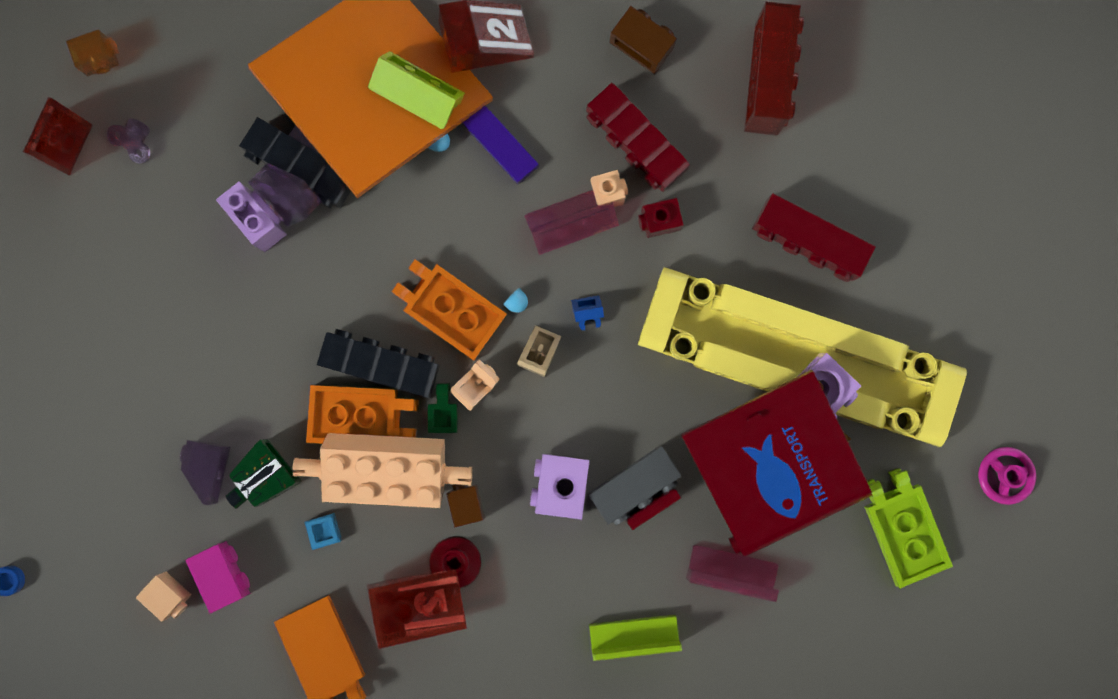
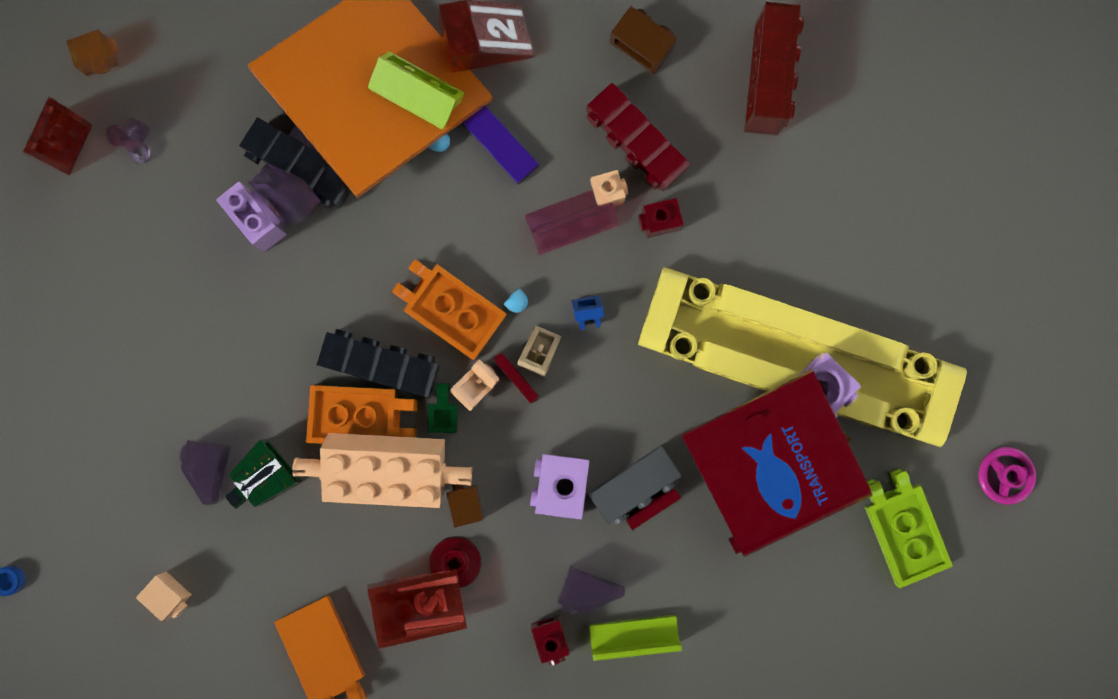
dark pink brick [185,541,251,614] -> none
dark azure tile [305,513,342,550] -> none
clear pink panel [686,545,779,602] -> none
dark red brick [752,193,876,282] -> none
none -> dark red tile [493,353,539,404]
none -> dark red brick [531,615,570,665]
none -> clear purple slope [558,566,626,615]

